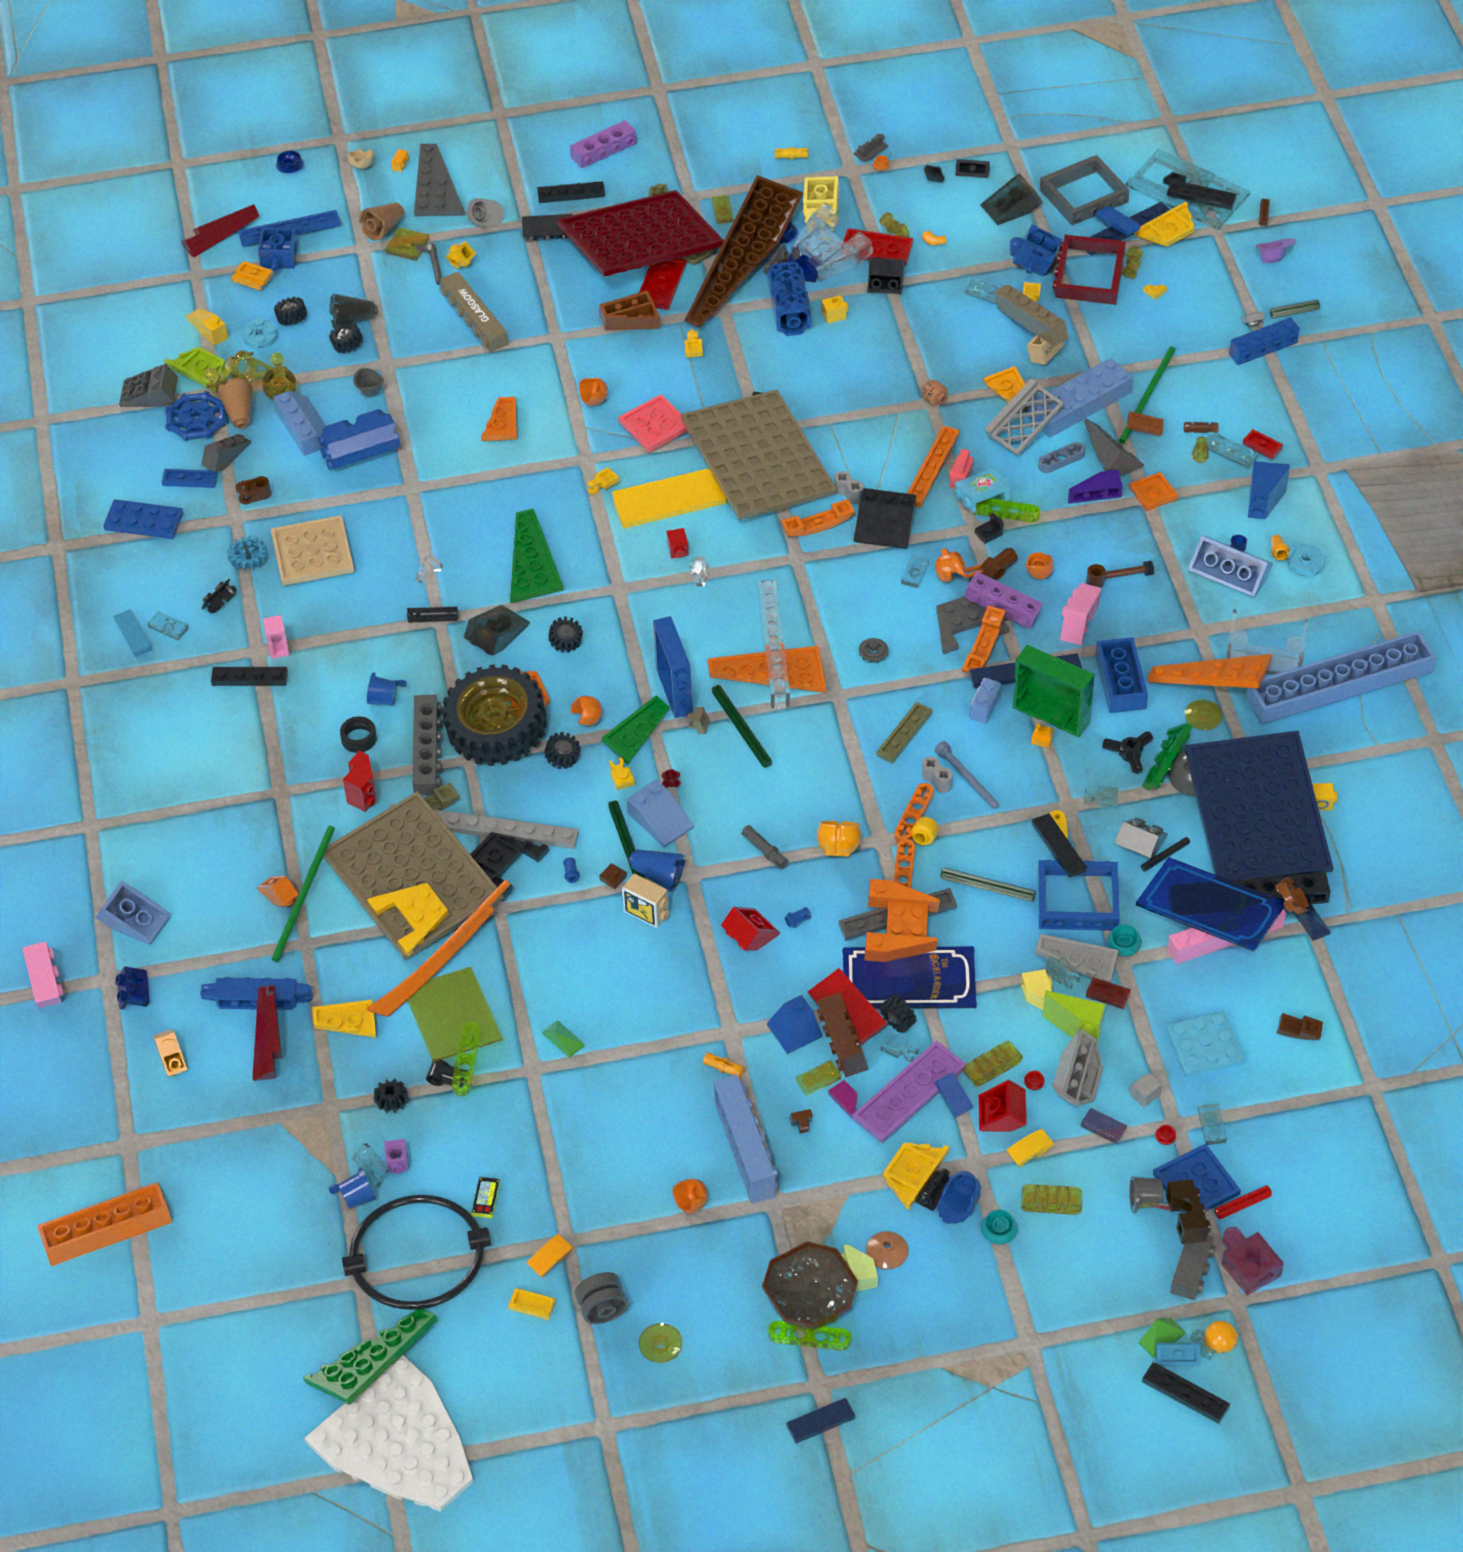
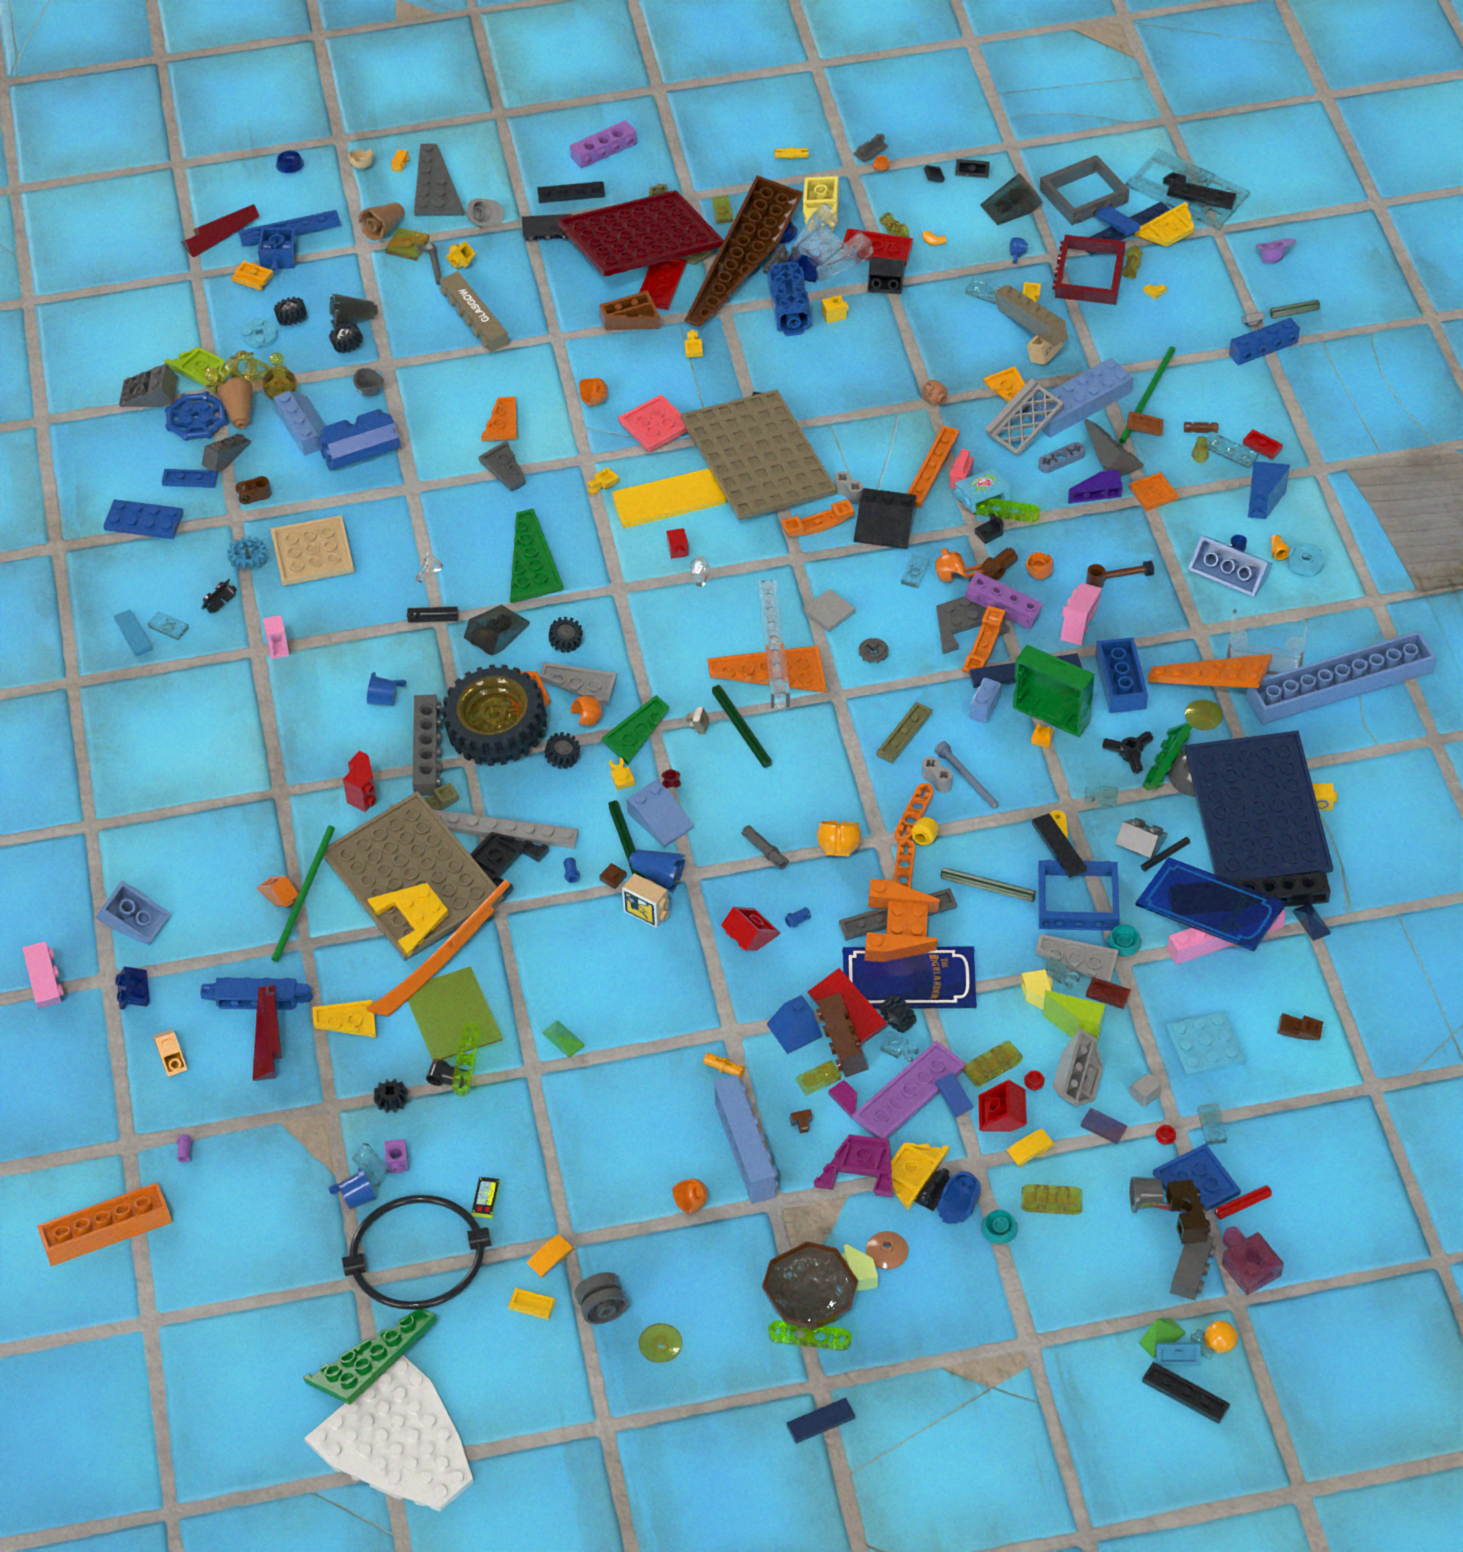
yellow slope [186,308,228,346] -> none
black plate [211,667,288,686] -> none
black tyre [340,716,377,753] -> none
blue piece [653,616,693,718] -> none
blue piece [1013,224,1062,276] -> none
reddish brown axle [1259,198,1270,226] -> none
dark orange plate [1275,877,1309,915] -> none
none -> medium lavender pin [176,1134,193,1162]
none -> dark grey wing [479,440,526,491]
none -> light grey wing [539,662,617,706]
none -> light grey tile [803,589,855,632]
none -> magenta wing [814,1134,893,1198]

